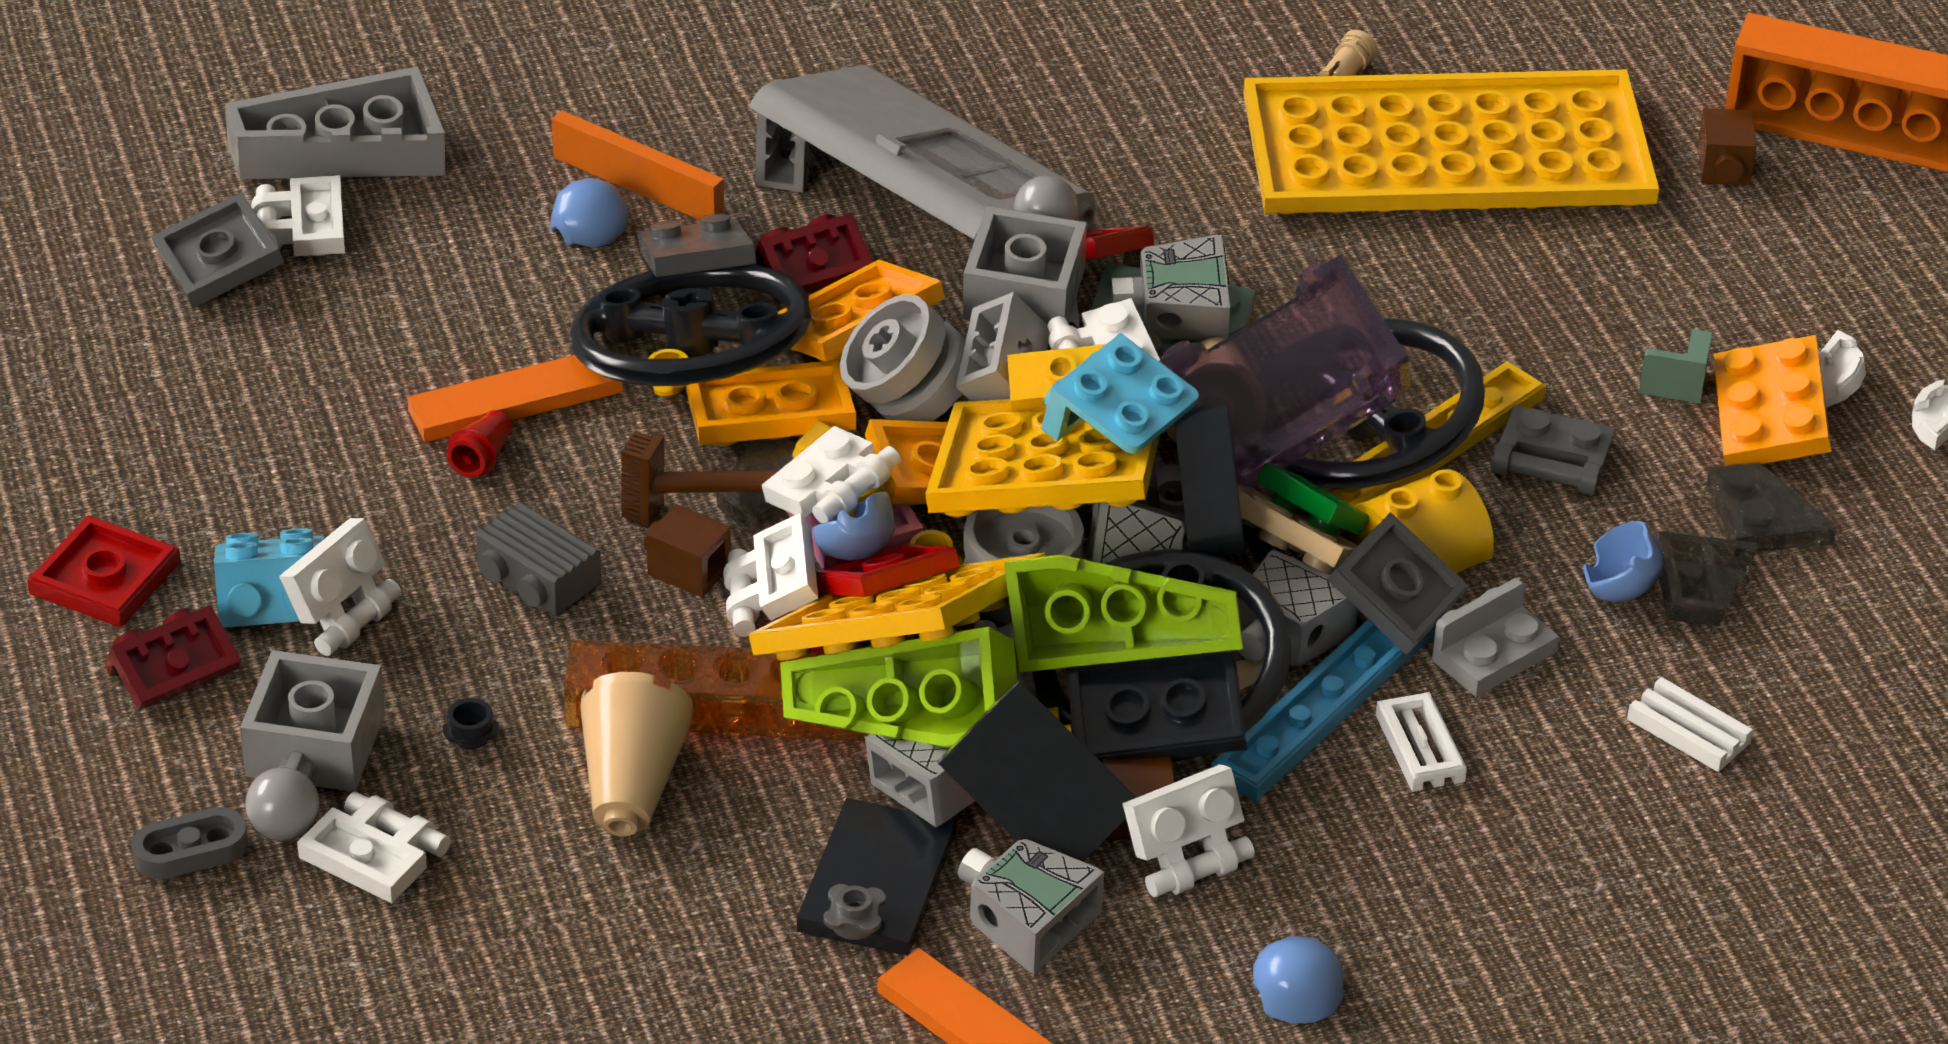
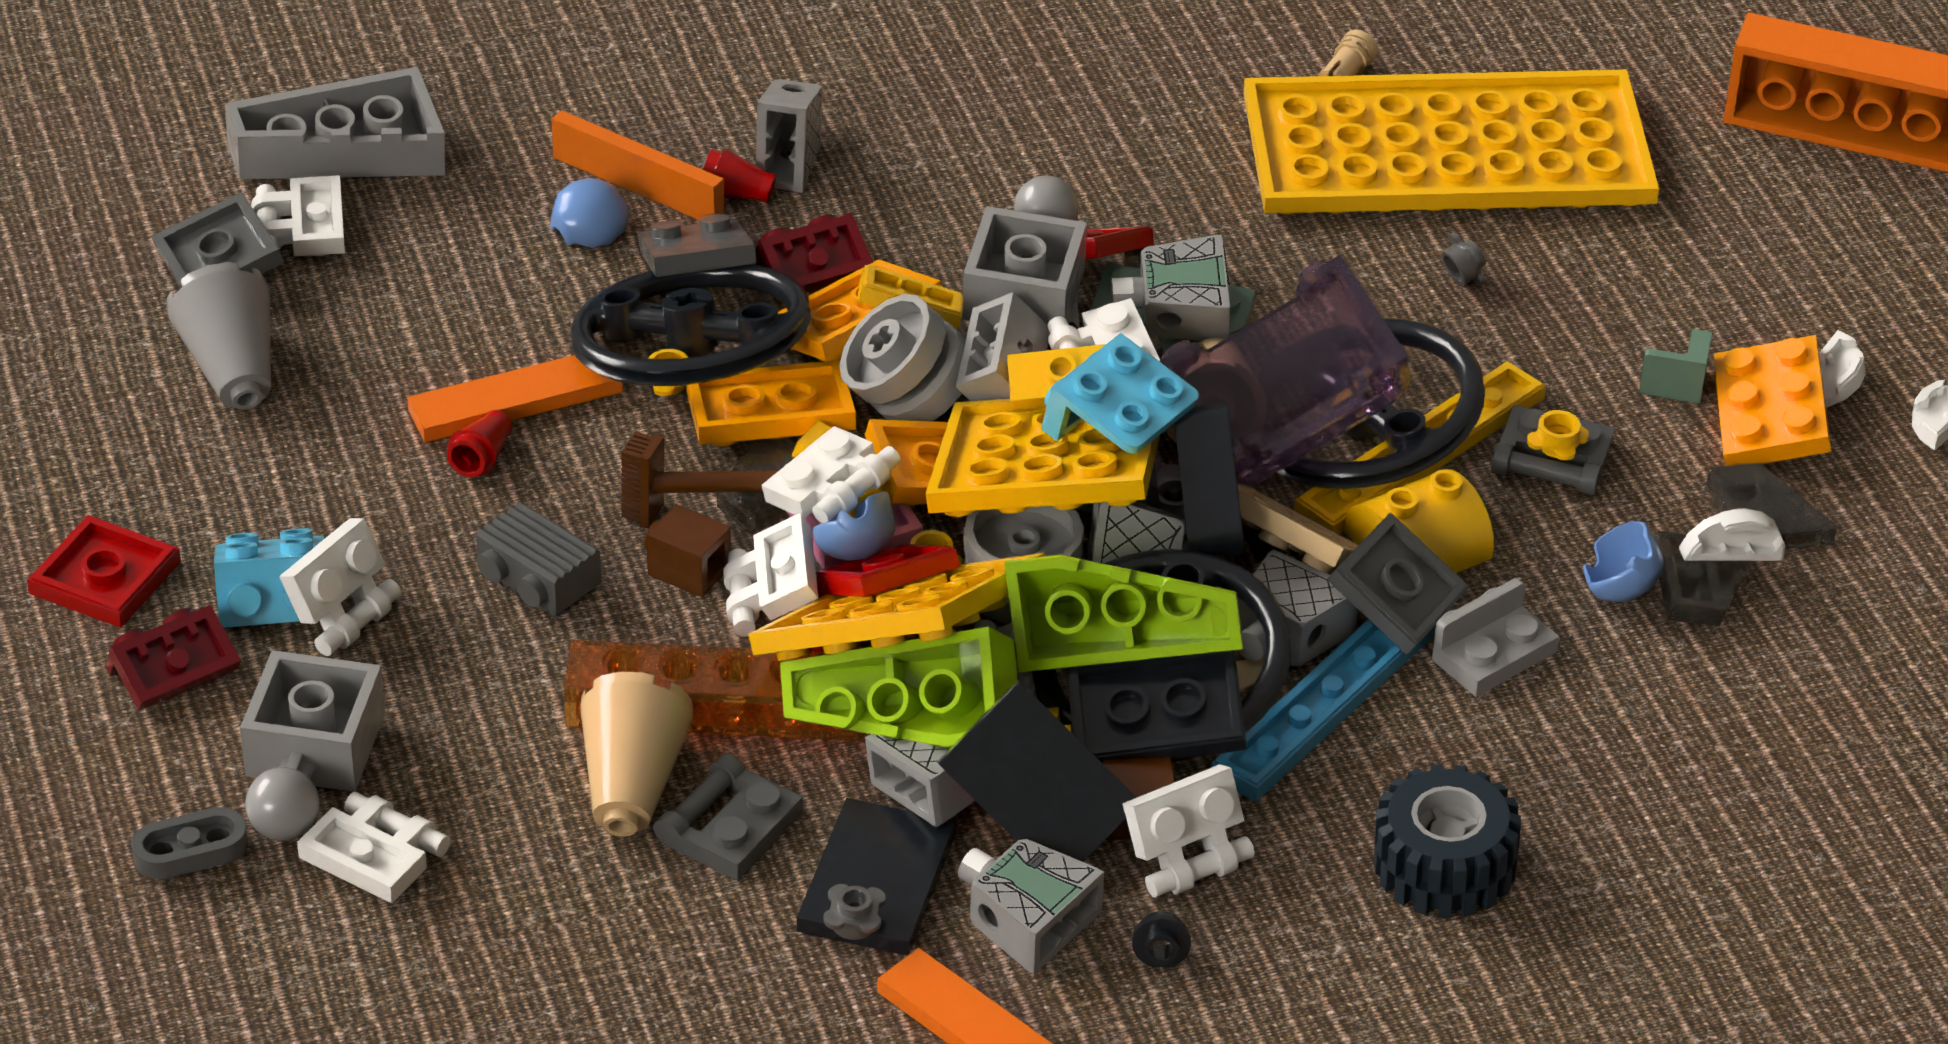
black plate [443,698,499,749] -> none
light grey piece [749,65,1096,239] -> none
medium blue hair [1253,936,1343,1024] -> none
green plate [1256,462,1369,536] -> none
white tile [1376,692,1467,792] -> none
white tile [1627,677,1753,772] -> none
reddish brown brick [1698,108,1757,185] -> none
none -> light grey cone [167,262,271,410]
none -> dark grey plate [653,753,803,881]
none -> red cone [703,148,777,203]
none -> yellow plate [858,264,963,330]
none -> black plate [1132,911,1191,968]
none -> black wheel [1374,764,1521,918]
none -> flat silver plate [1441,232,1486,286]
none -> yellow plate [1527,410,1589,461]
none -> white plate [1679,508,1785,561]

